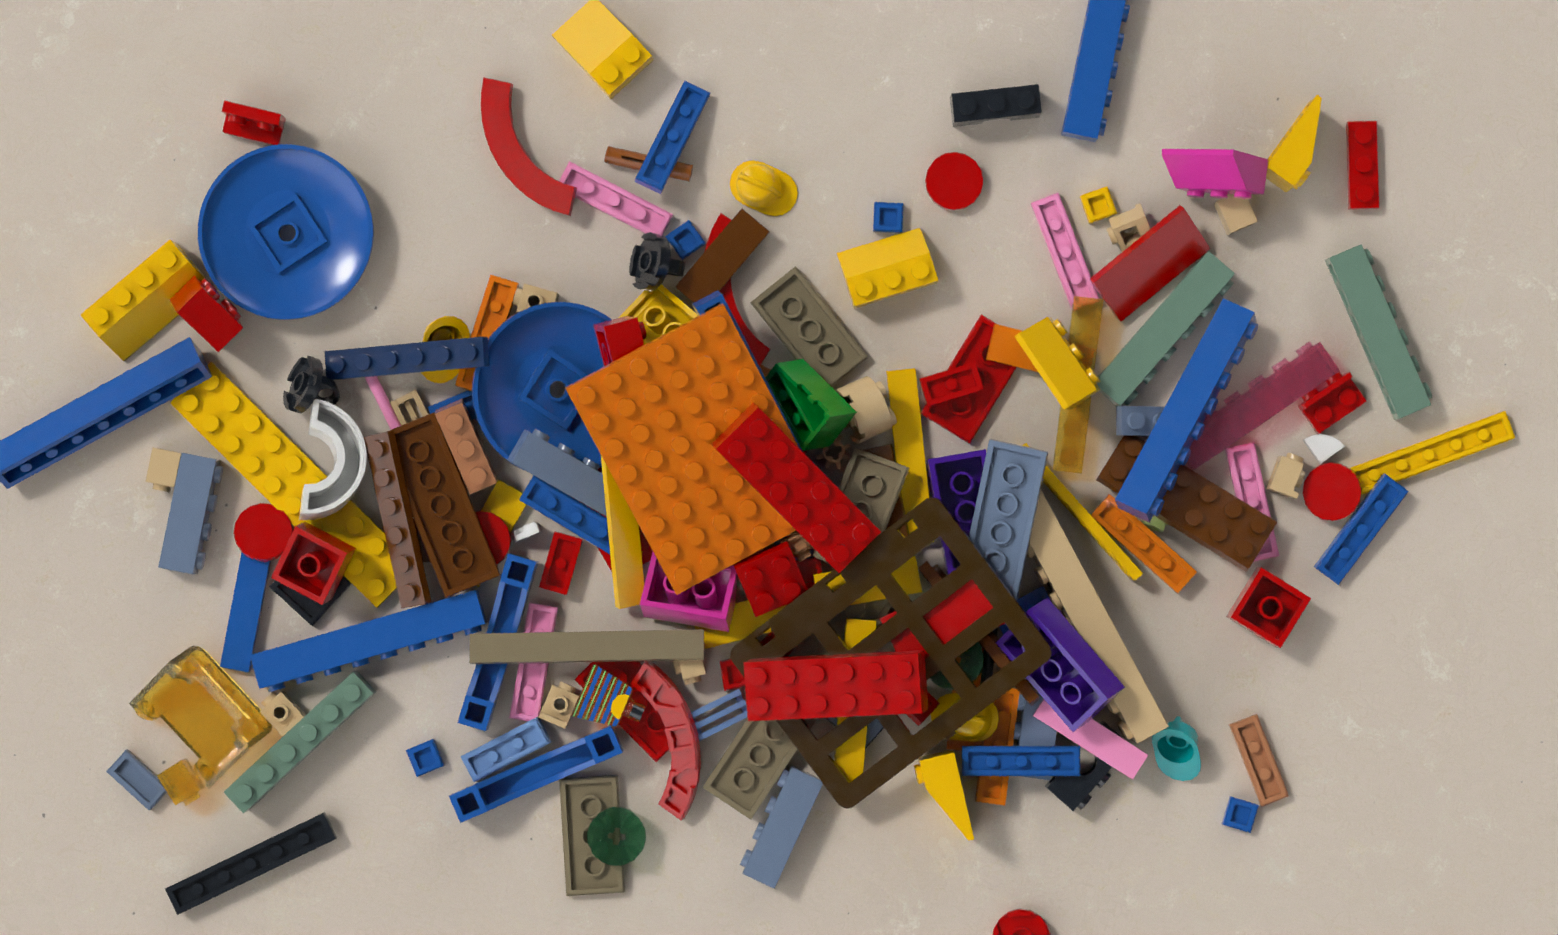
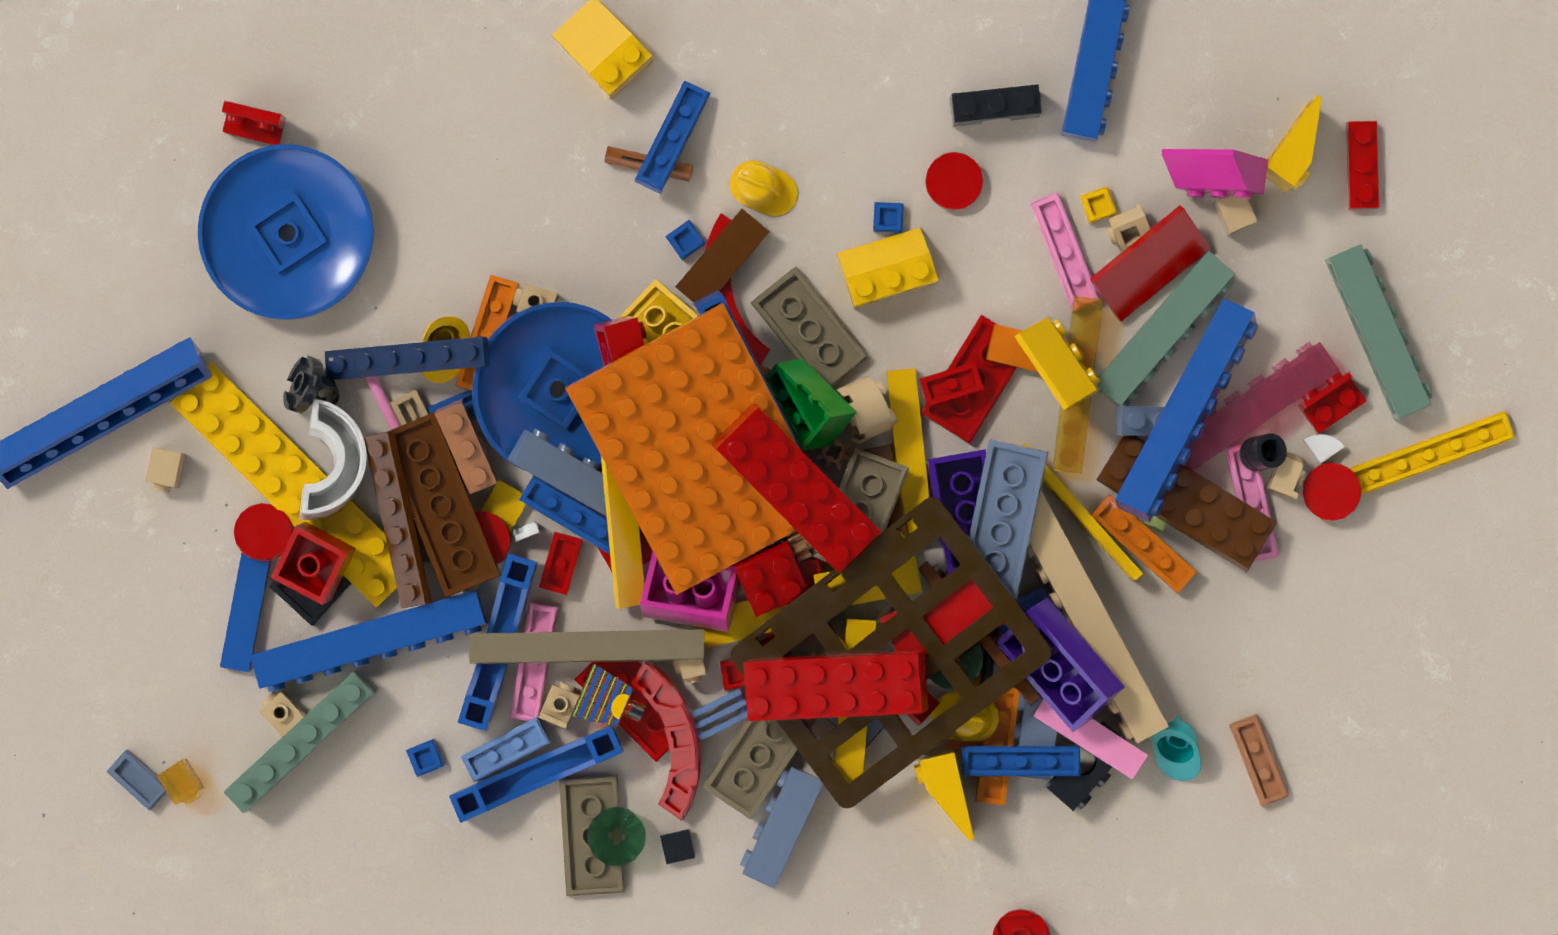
yellow slope [80,240,206,361] -> none
clear yellow windscreen [129,646,272,789] -> none
sand blue brick [158,453,223,574] -> none
black plate [165,812,337,915] -> none
red brick [169,275,244,352] -> none
red tile [481,77,577,216] -> none
bright pink tile [559,161,673,236] -> none
black tile [629,232,686,292] -> none
blue tile [1221,796,1259,833] -> none
red brick [1226,567,1311,648] -> none
blue tile [1314,473,1409,585] -> none
none -> black tile [660,829,695,864]
none -> black piece [1239,433,1287,471]

